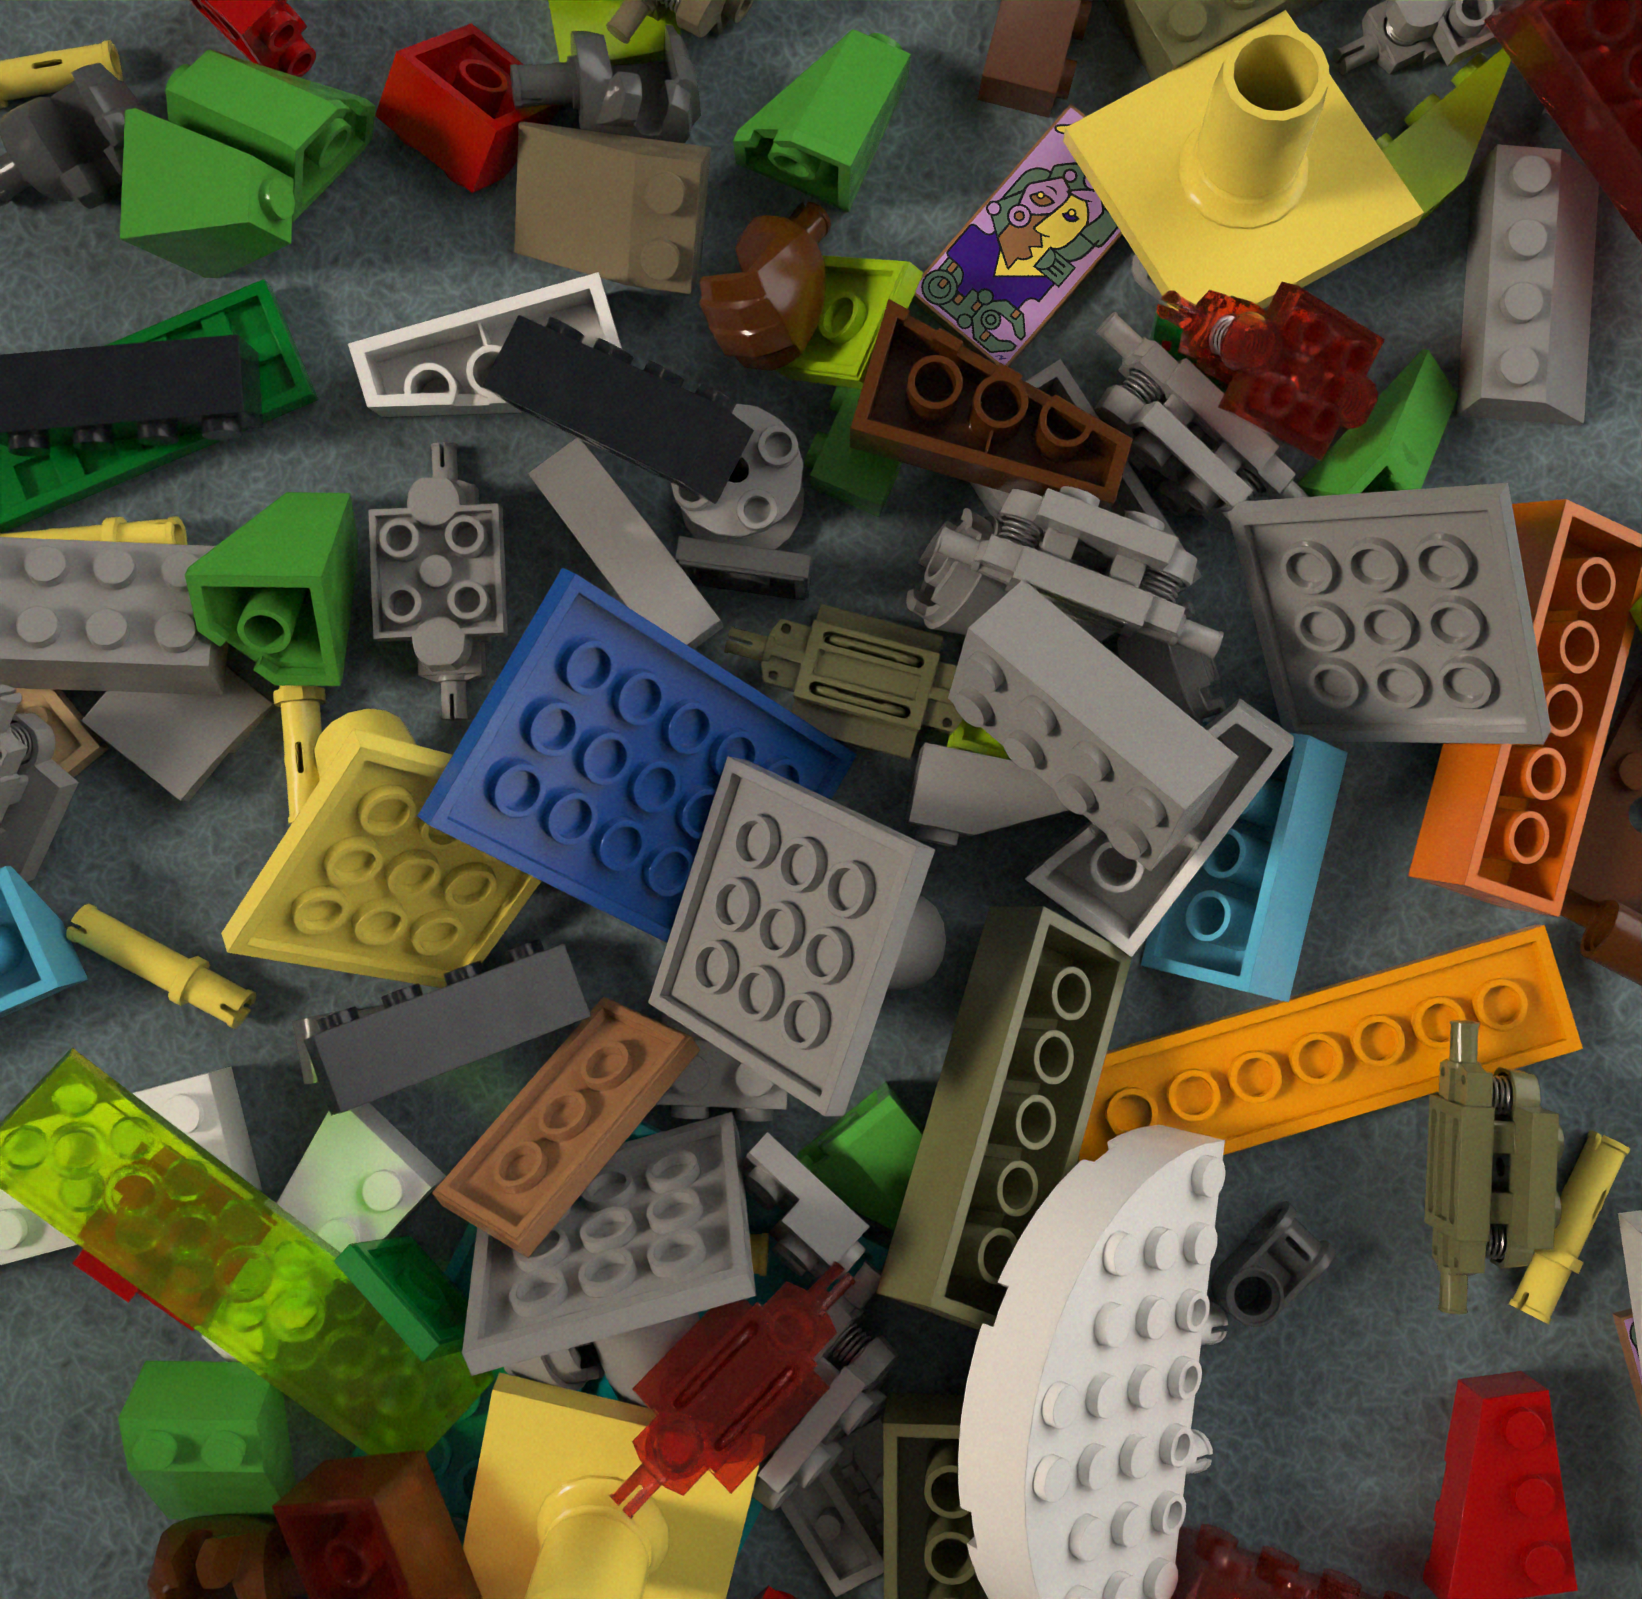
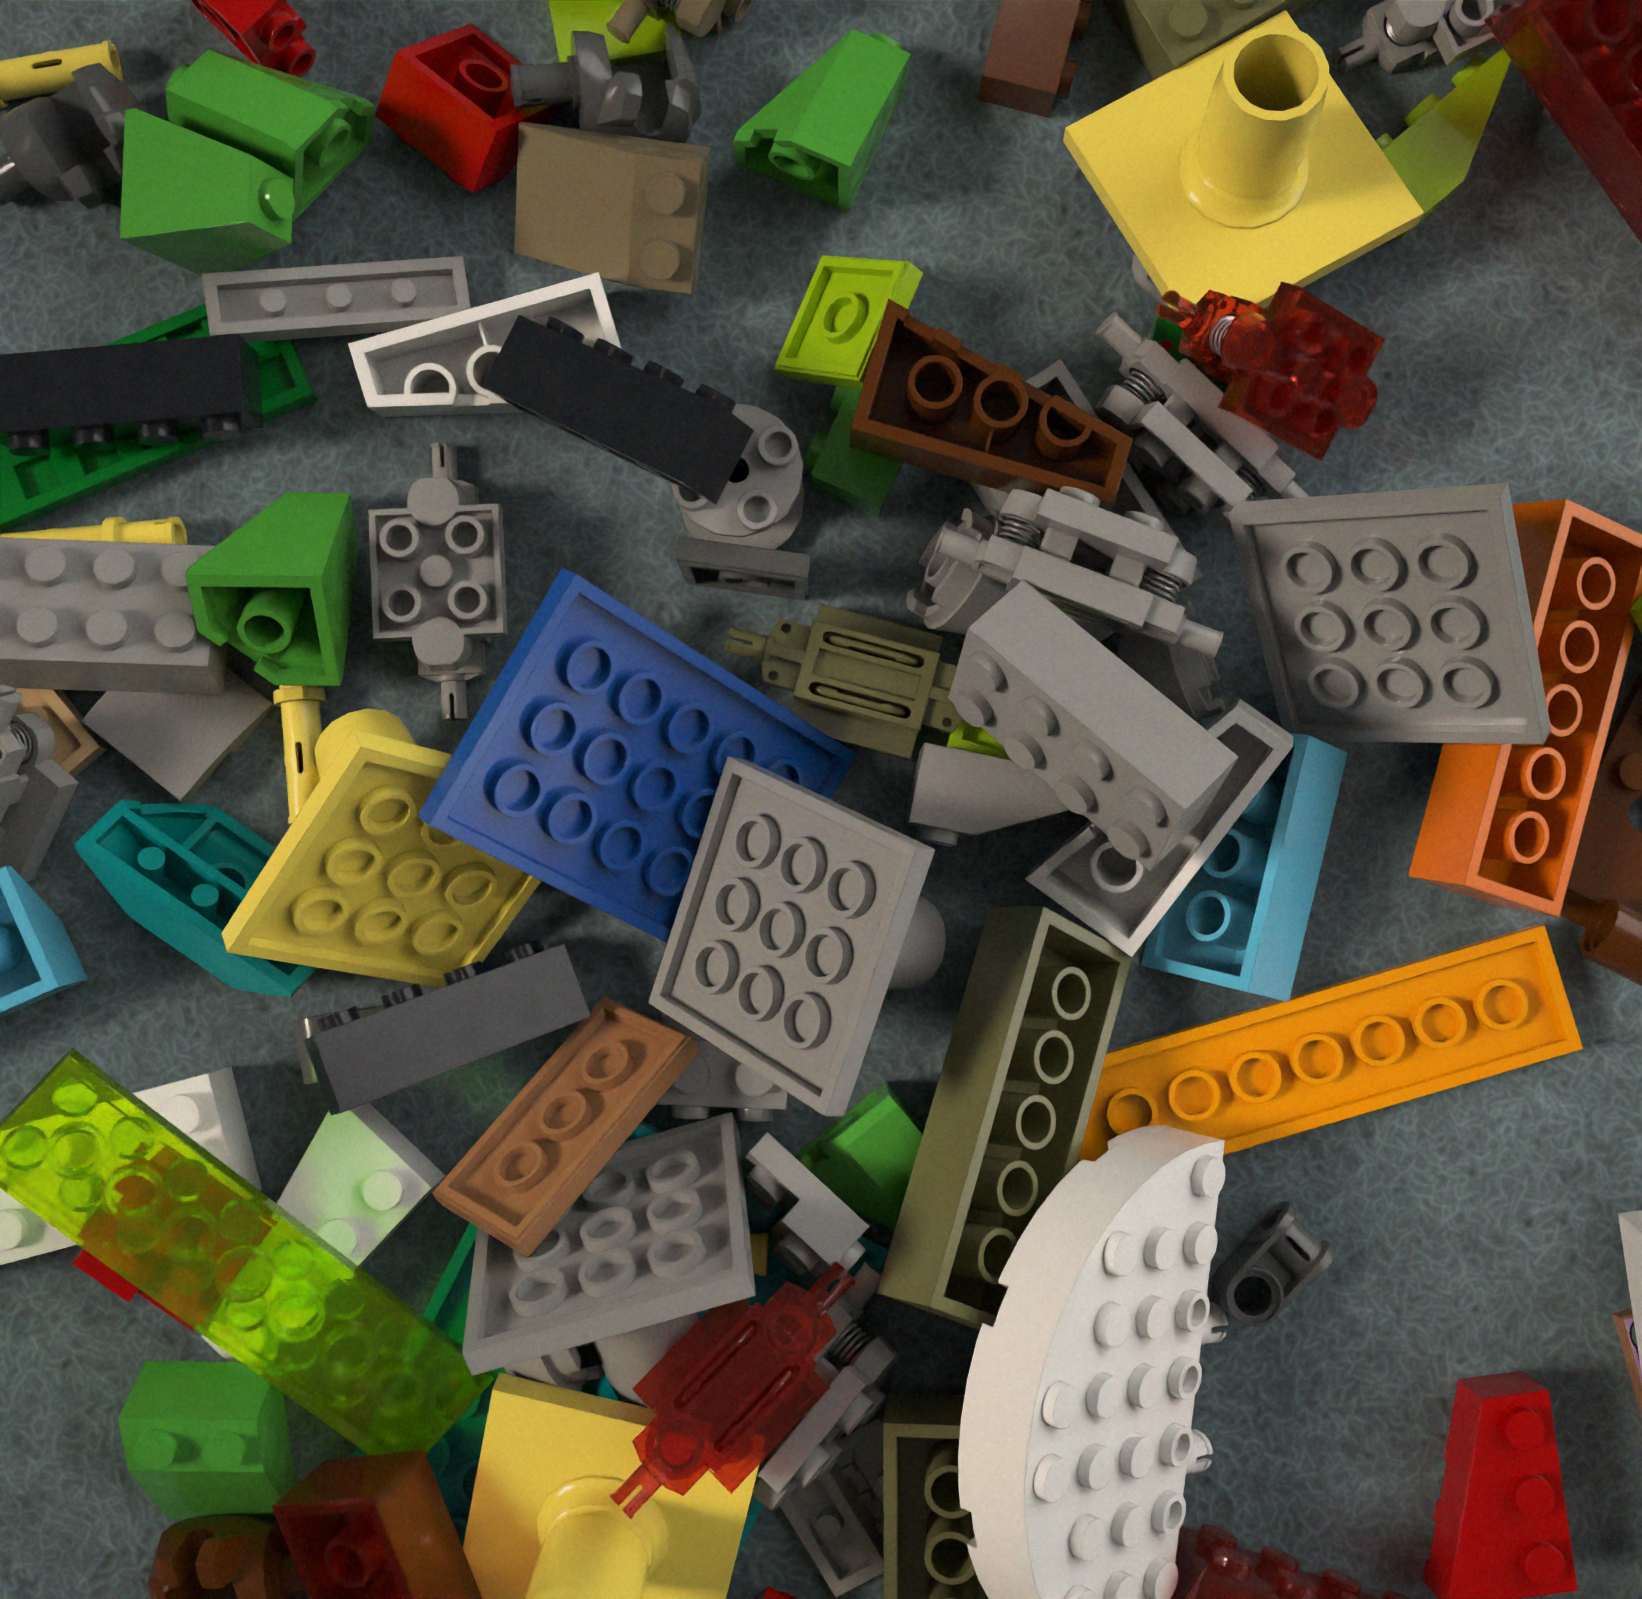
light yellow pin [66,904,256,1029] -> none
green tile [334,1236,468,1362] -> none
light grey slope [528,438,723,649] -> none
reddish brown piece [699,202,831,371] -> none
tile [912,103,1123,368] -> none
bright green slope [1297,349,1458,497] -> none
olive piece [1424,1020,1564,1315] -> none
light grey slope [1456,144,1599,426] -> none
light yellow pin [1509,1130,1630,1324] -> none
none -> teal wedge [75,800,317,999]
none -> light grey plate [202,256,471,343]

